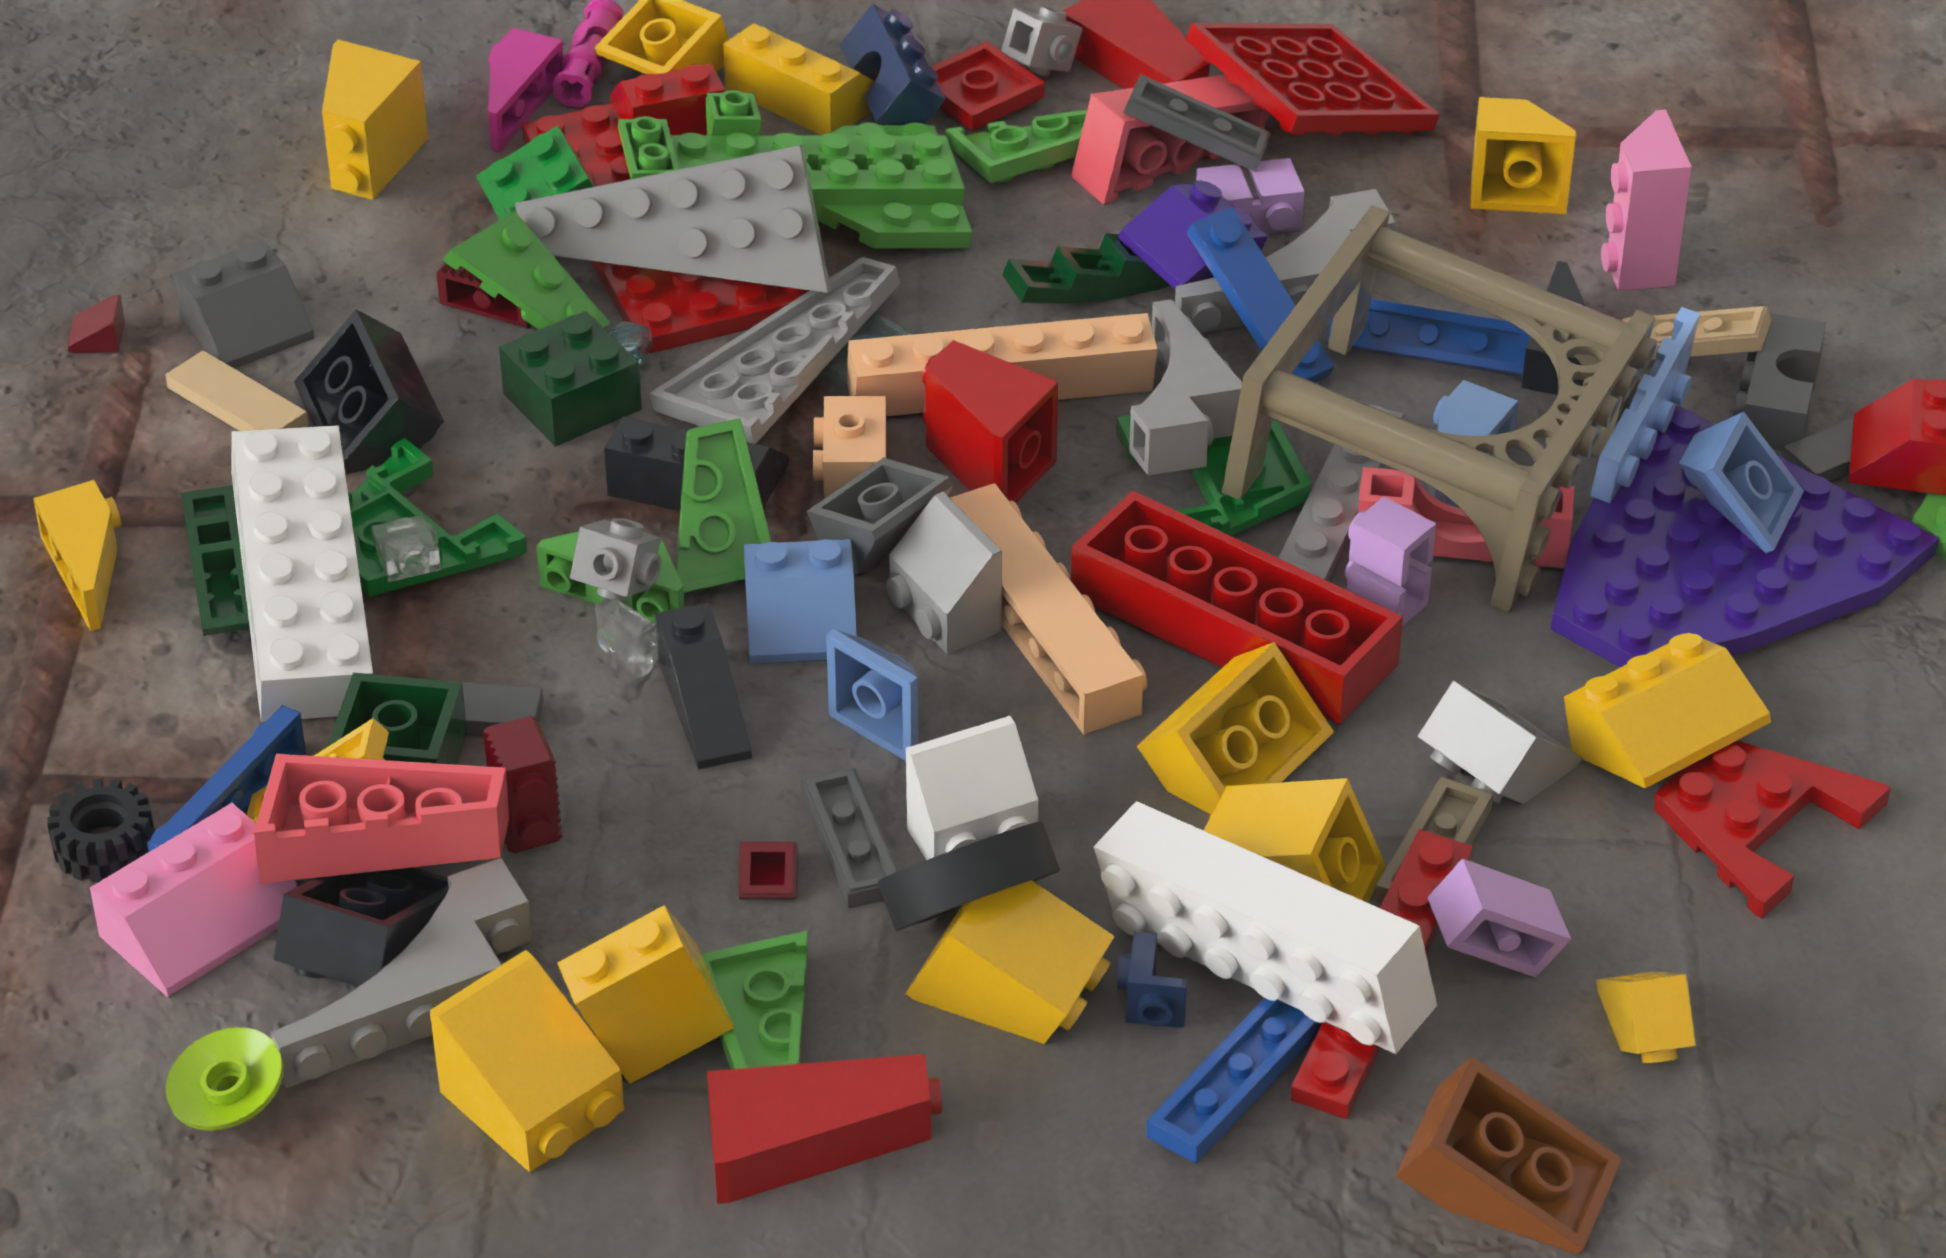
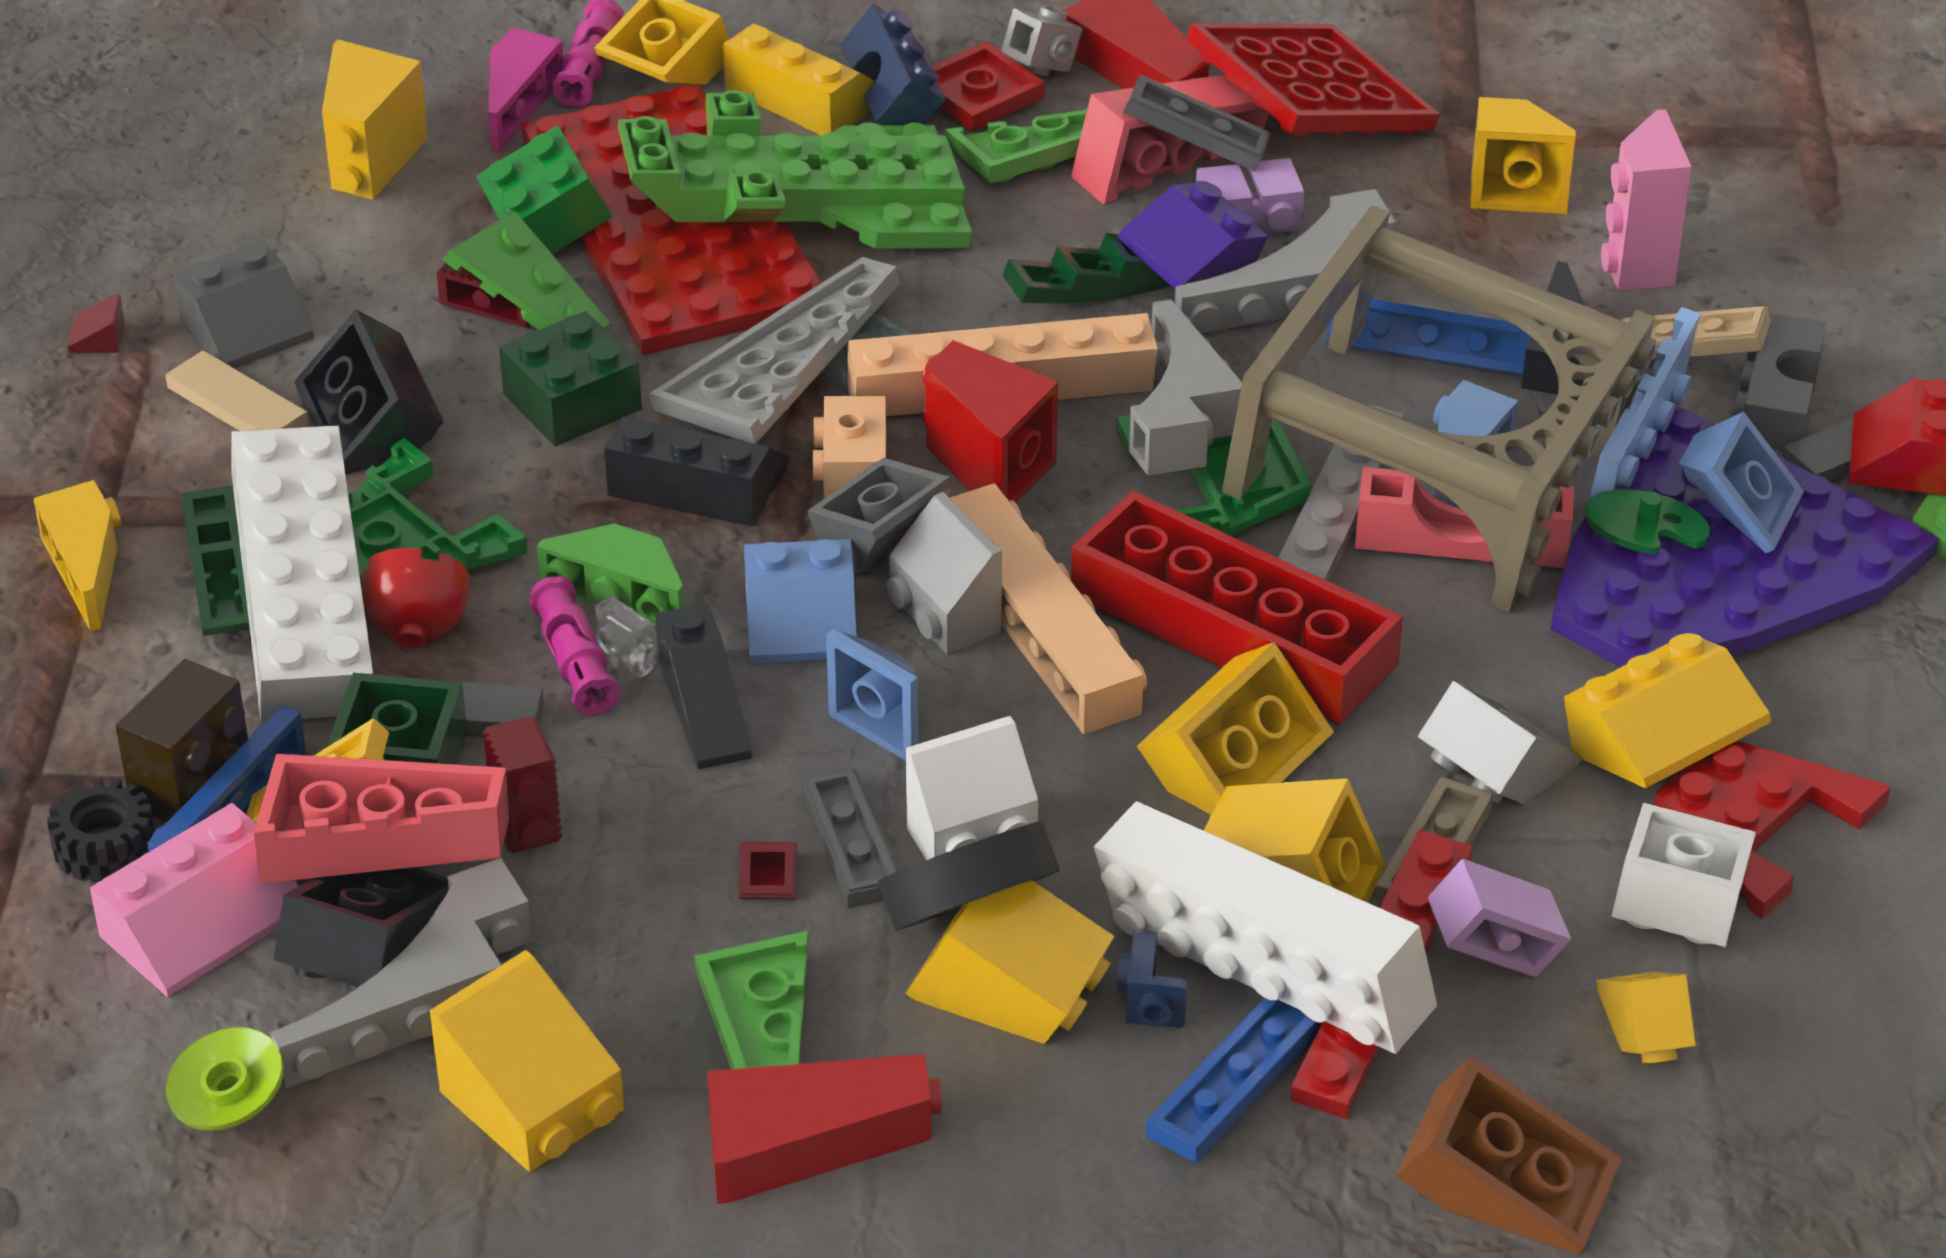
clear bracket [371,515,441,582] -> none
light grey wing [515,145,831,293] -> none
yellow slope [558,905,735,1085] -> none
light grey brick [570,518,662,601] -> none
clear light blue plate [607,322,653,364] -> none
red slope [610,64,725,136] -> none
bright green wing [676,418,771,595] -> none
blue plate [1187,206,1335,382] -> none
lavender piece [1345,496,1436,627] -> none
none -> dark brown brick [115,658,248,822]
none -> red cylinder [361,548,470,648]
none -> dark pink piece [529,576,620,716]
none -> green piece [1585,490,1710,554]
none -> white slope [1611,803,1756,947]

